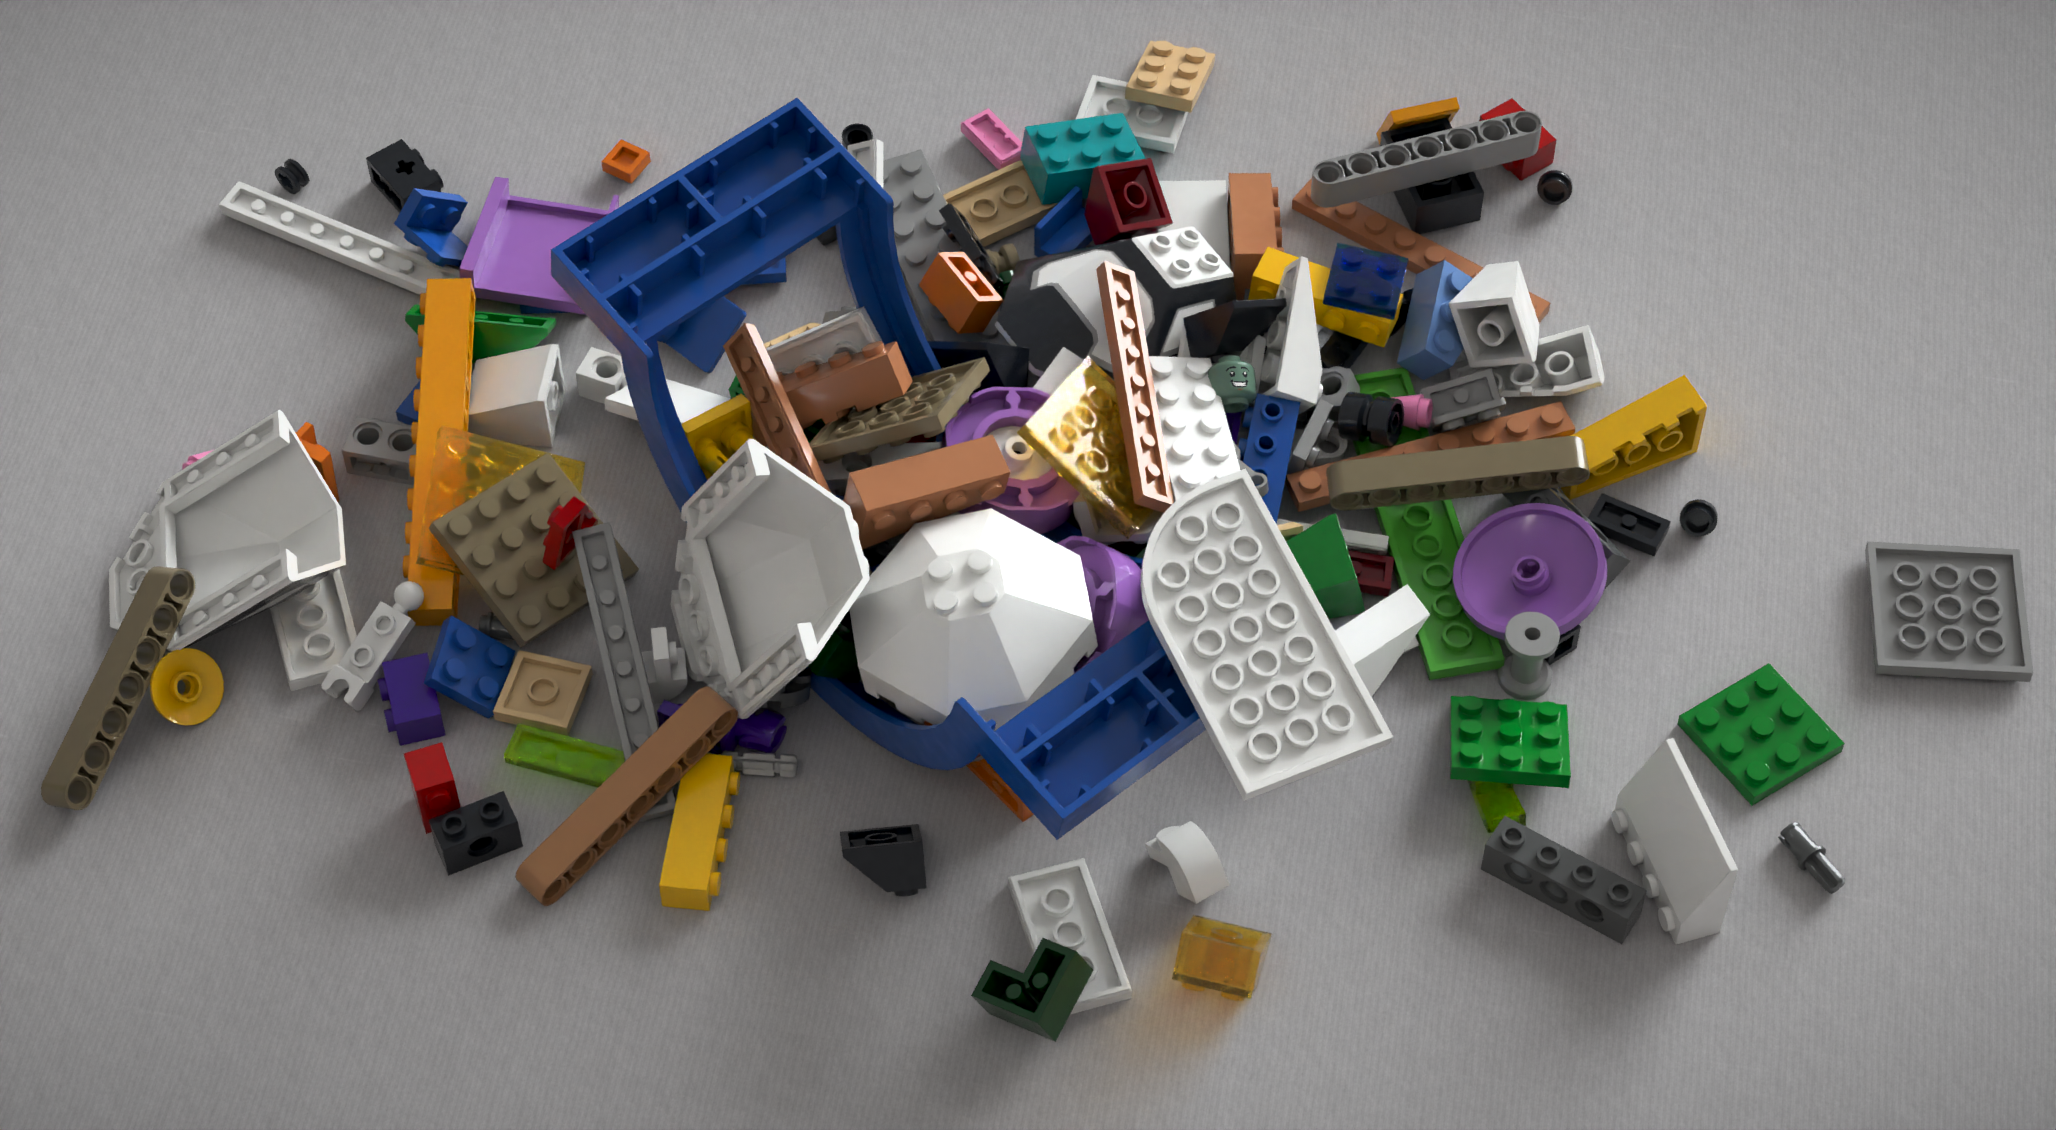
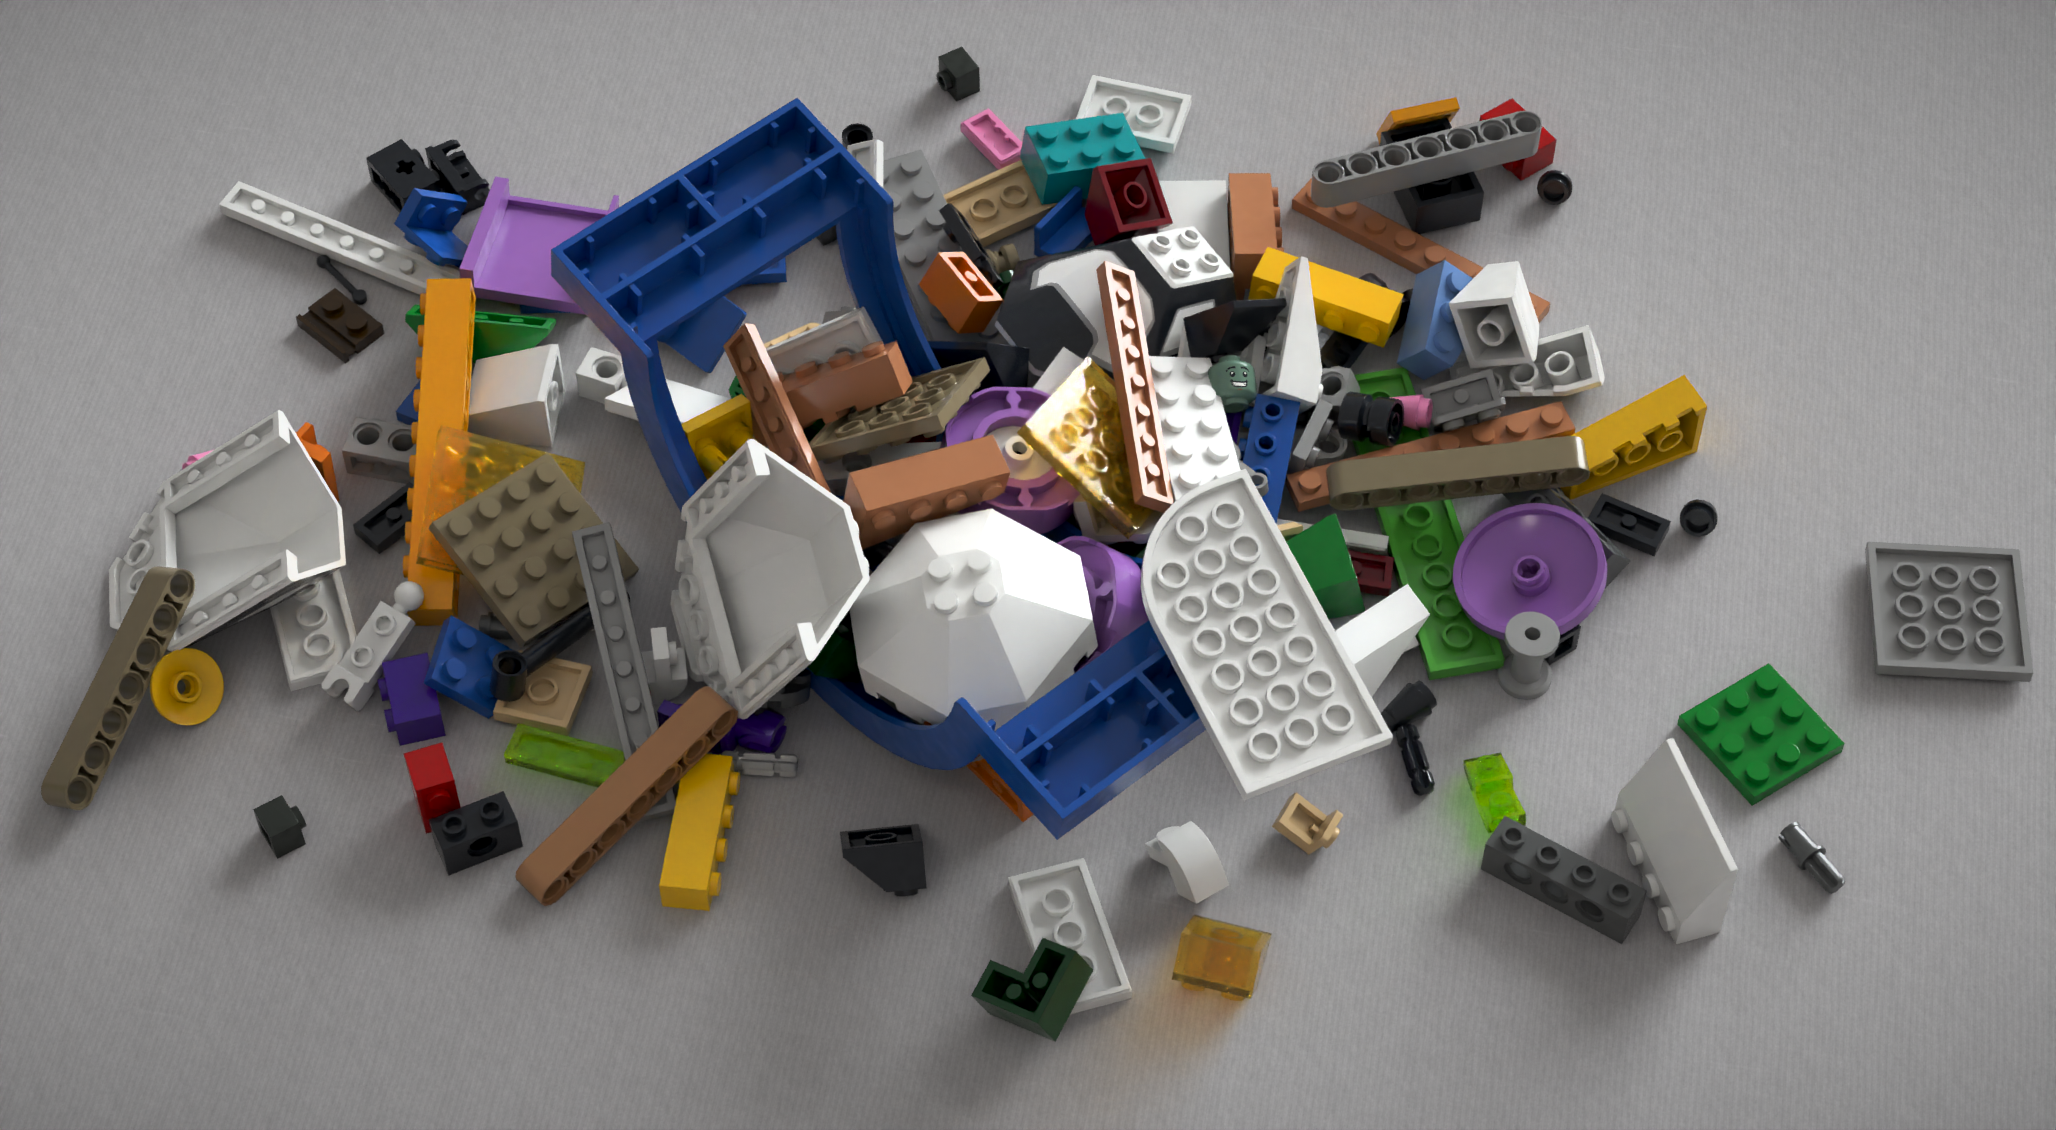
black bush [275,159,310,194] -> none
red wing [542,496,598,570] -> none
orange plate [601,140,651,184] -> none
tan plate [1125,41,1216,113] -> none
clear blue plate [1323,243,1409,320] -> none
green plate [1450,696,1571,788] -> none
none -> pearl dark grey plate [253,795,307,859]
none -> dark brown plate [296,288,384,363]
none -> black hinge [316,255,367,305]
none -> black plate [353,482,414,554]
none -> black hinge [425,140,490,216]
none -> black piece [490,592,630,702]
none -> pearl dark grey plate [936,46,980,102]
none -> tan bracket [1272,792,1343,855]
none -> black cone [1381,680,1437,733]
none -> black axle [1396,724,1435,796]

